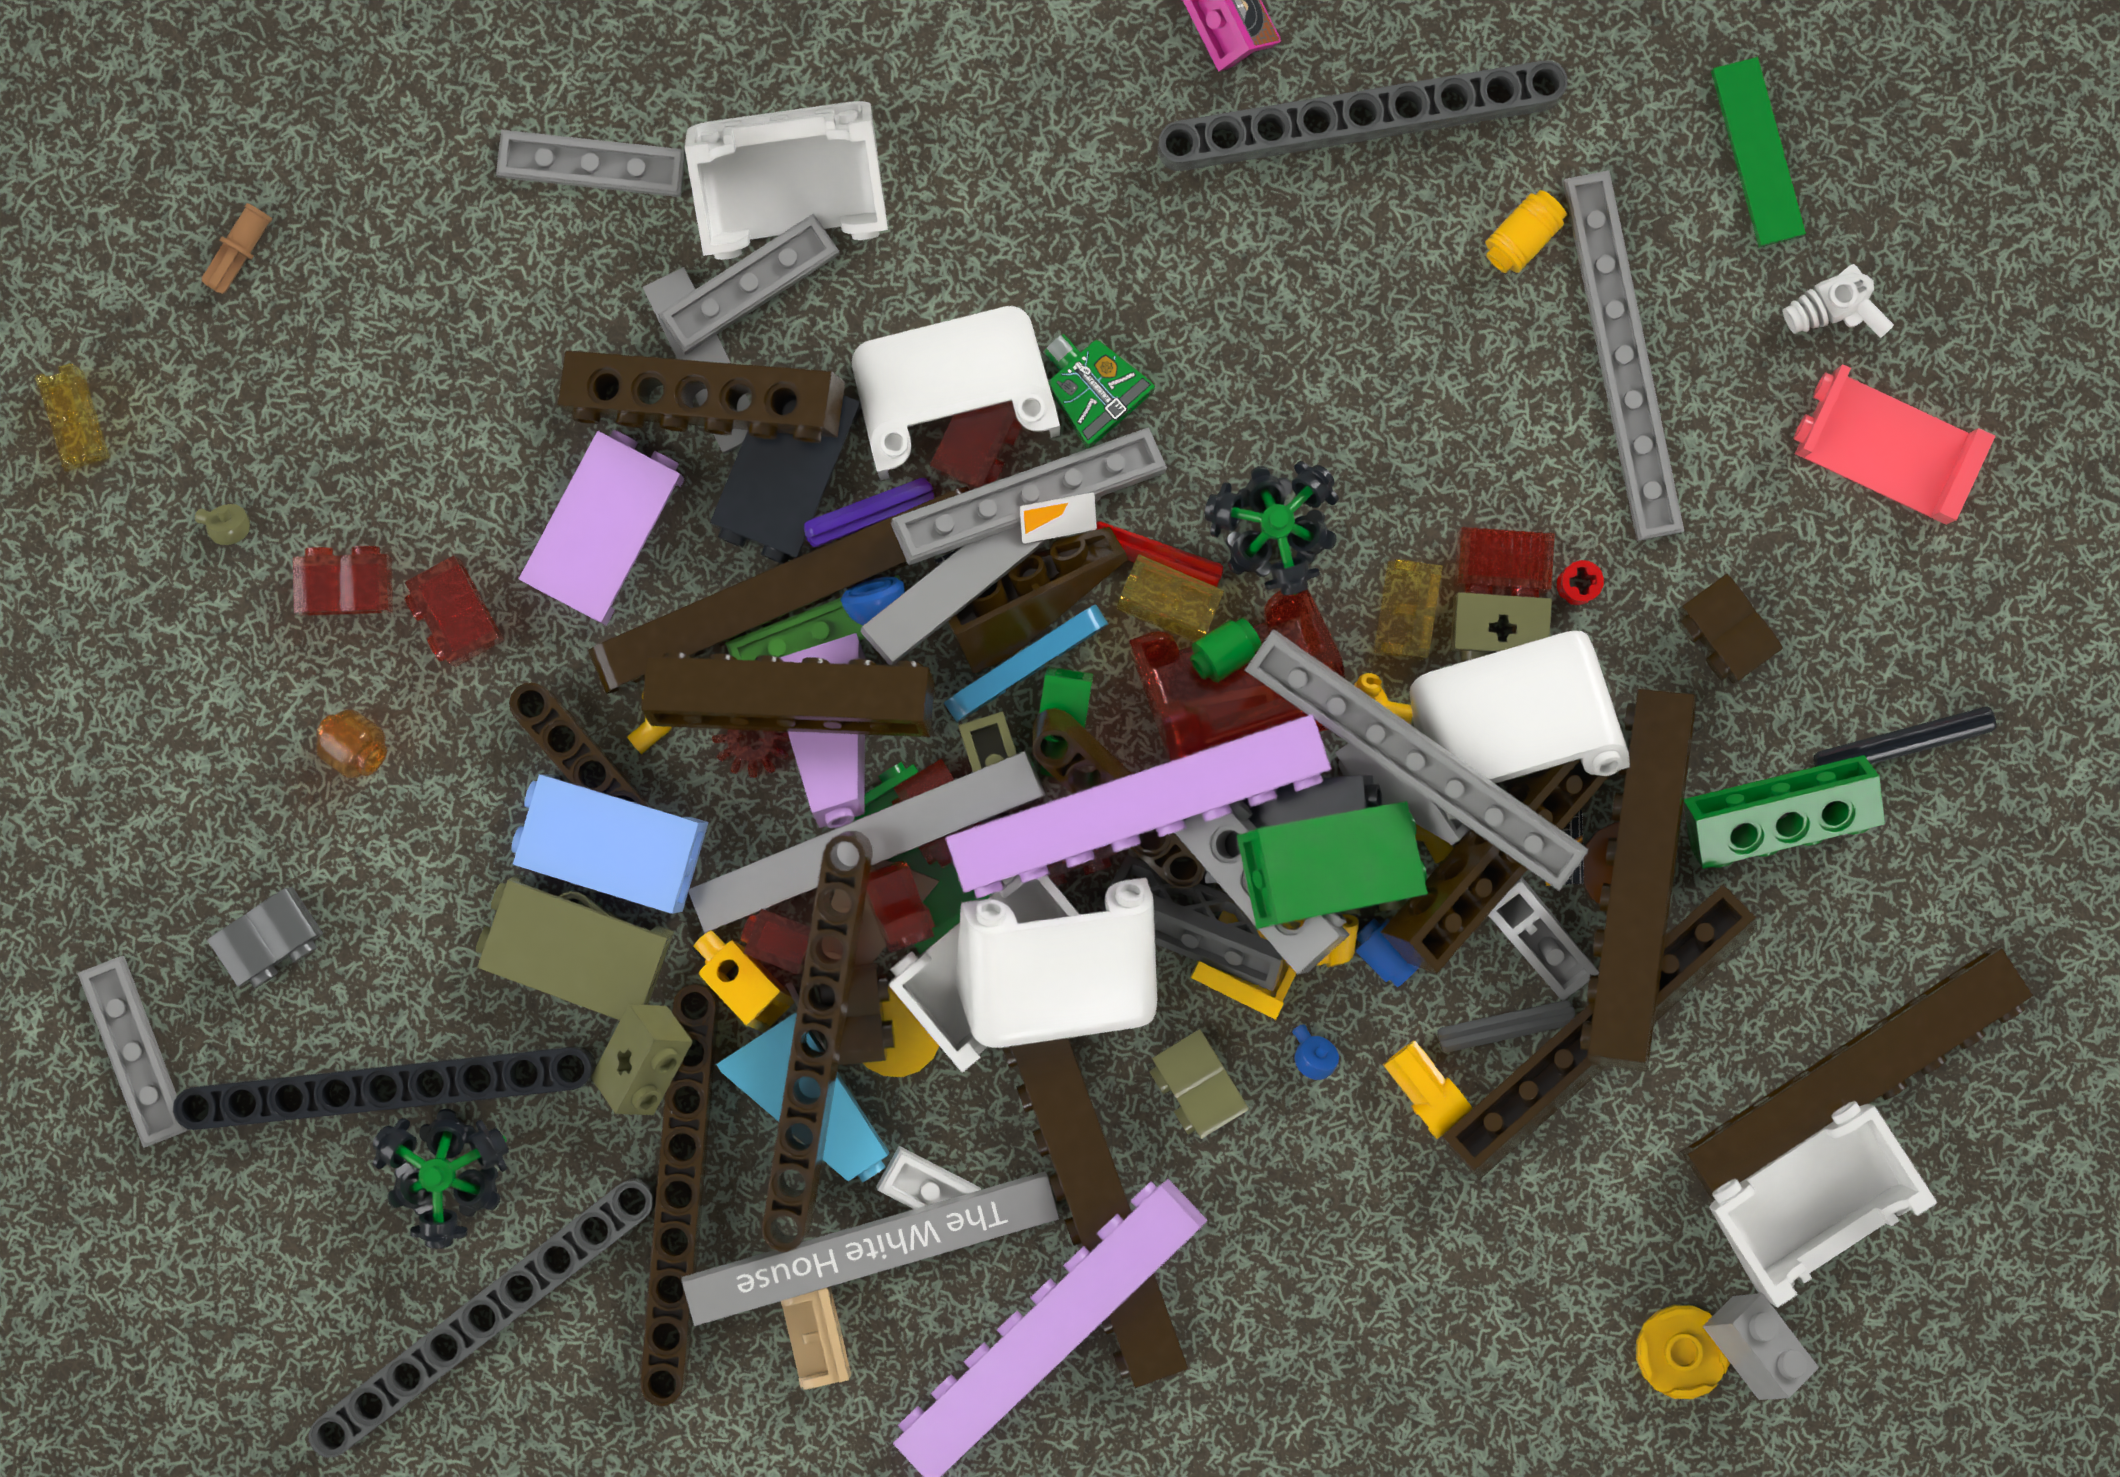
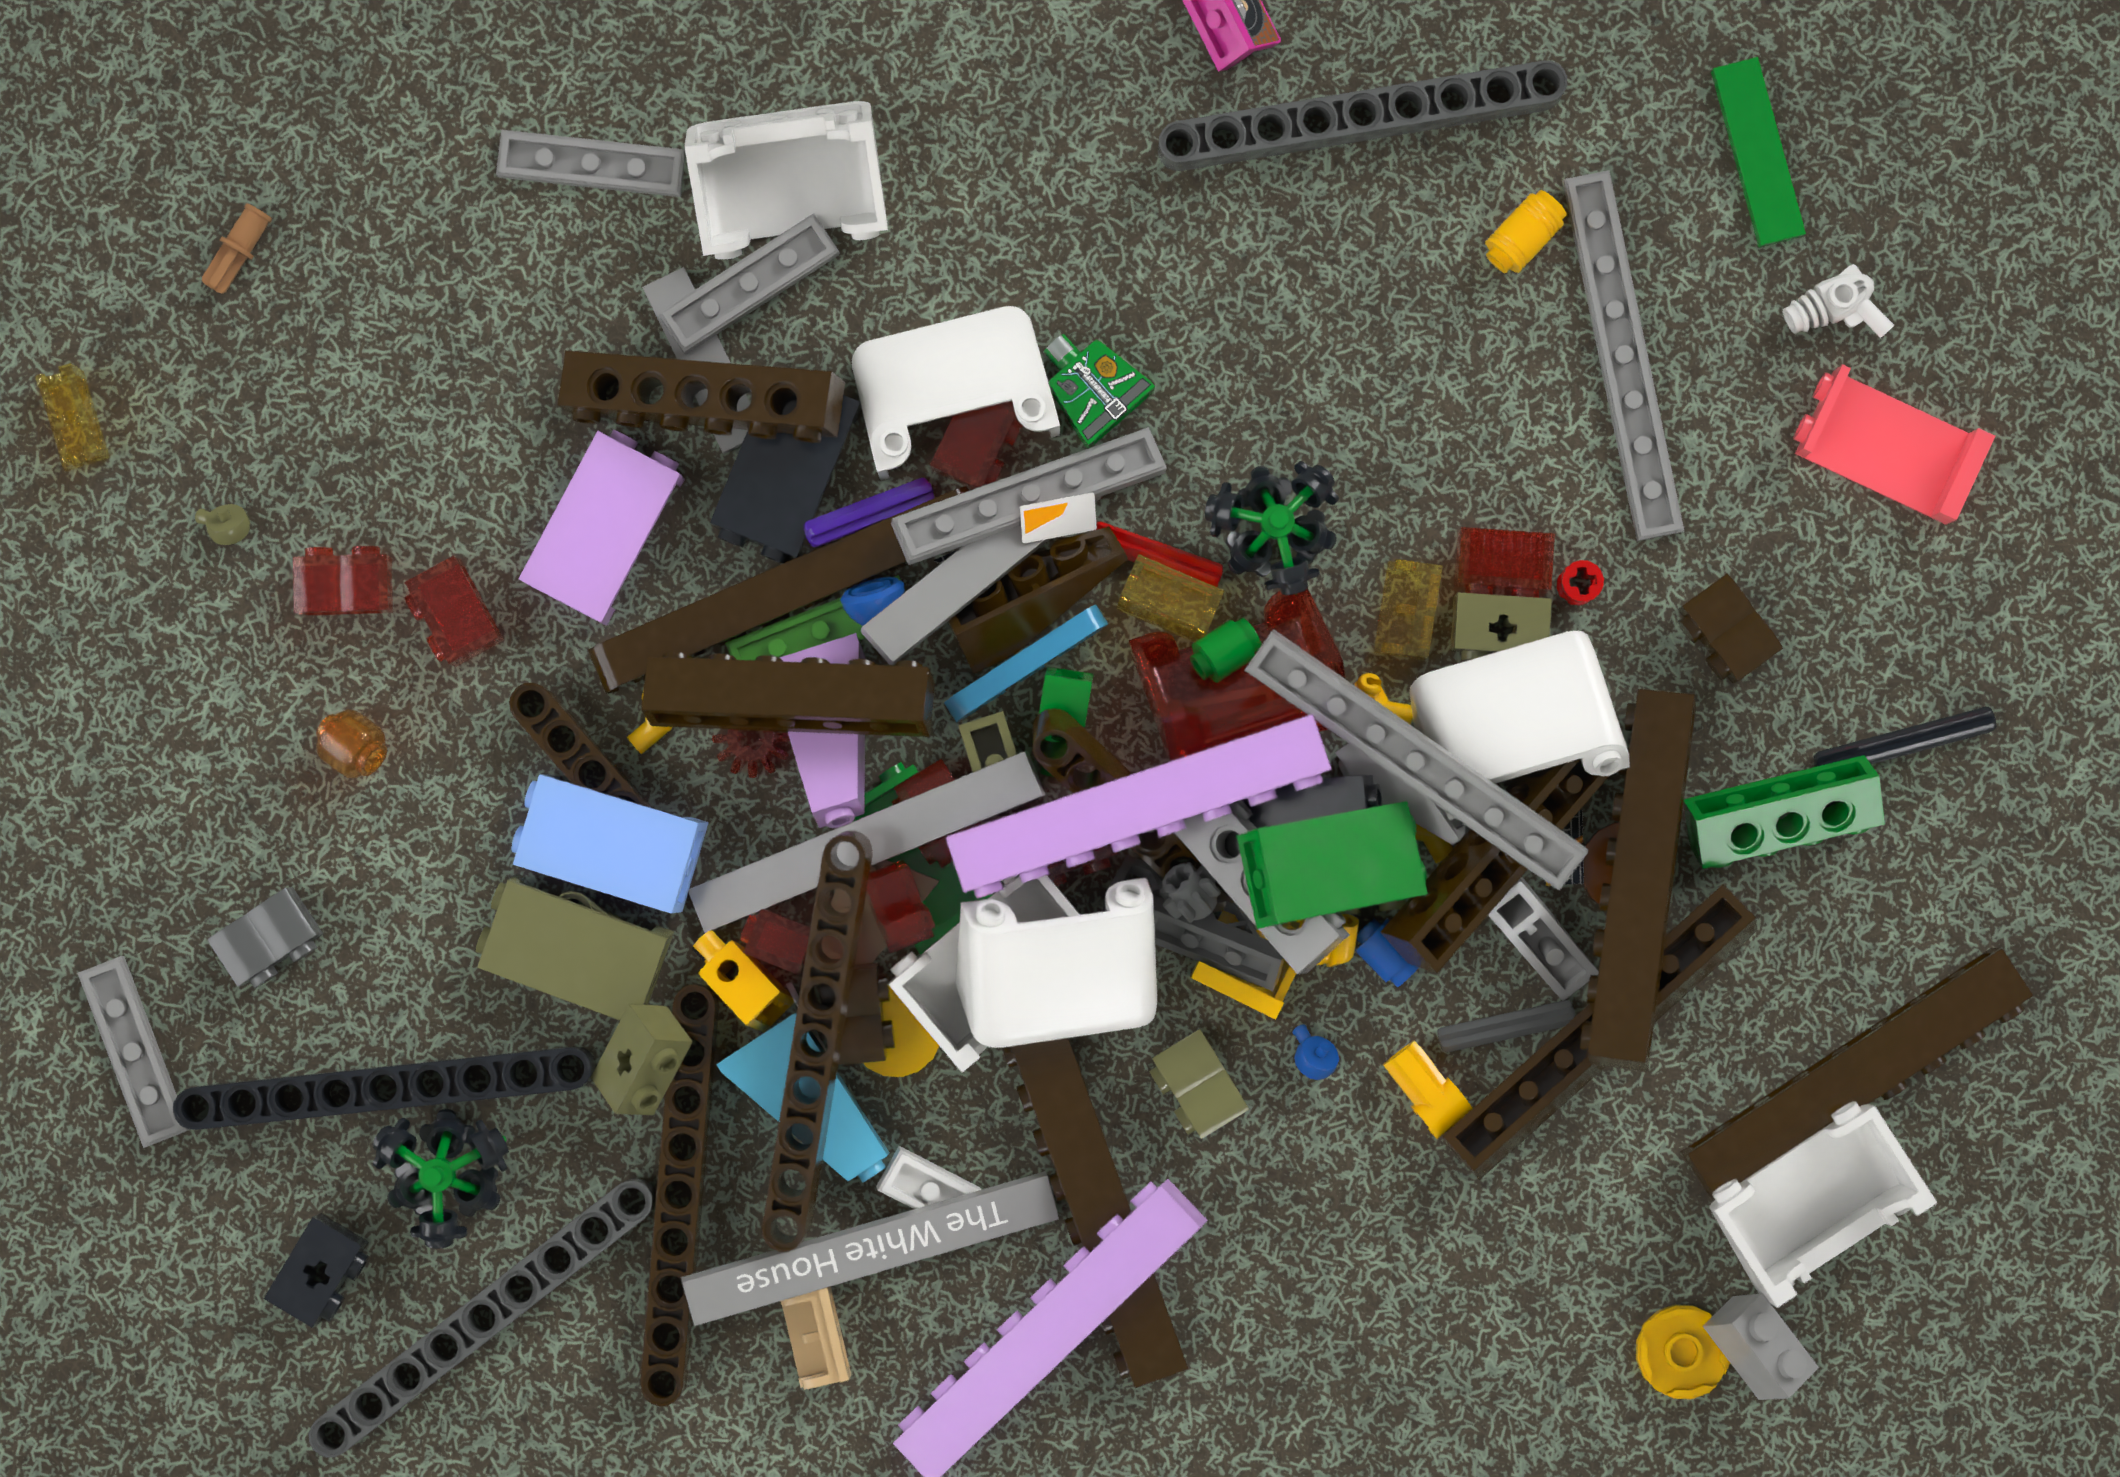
none -> black brick [264,1213,369,1328]
none -> dark grey gear [1159,862,1221,922]

